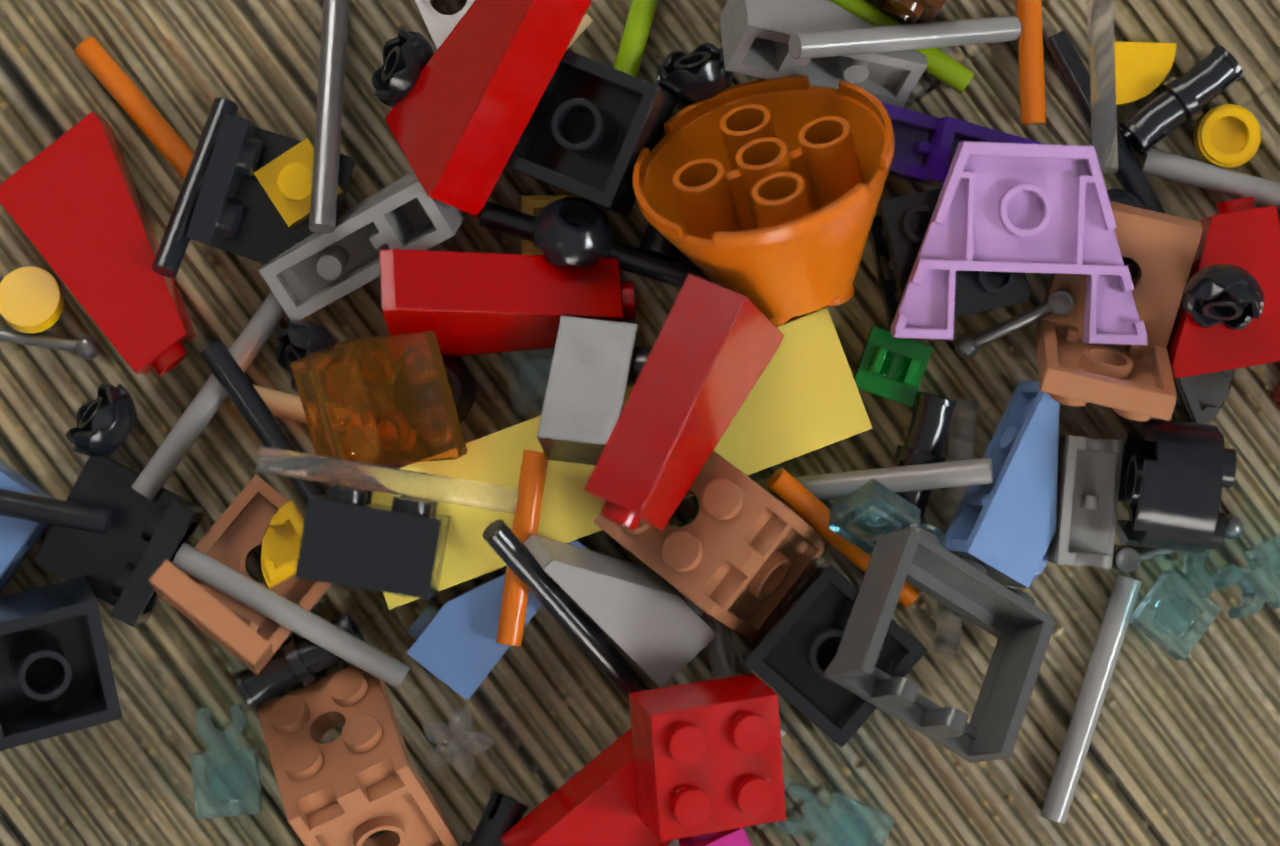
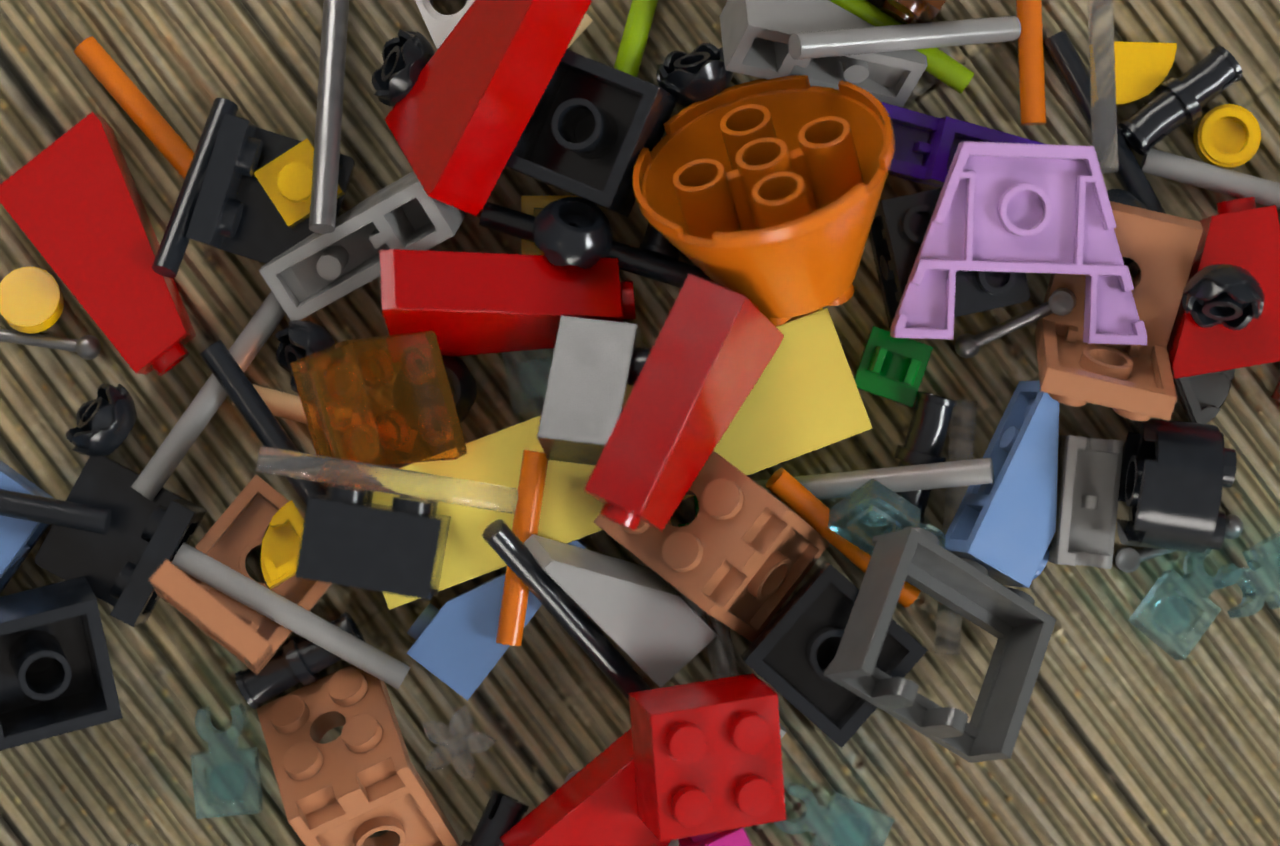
light grey bar [1040,574,1142,824] -> none

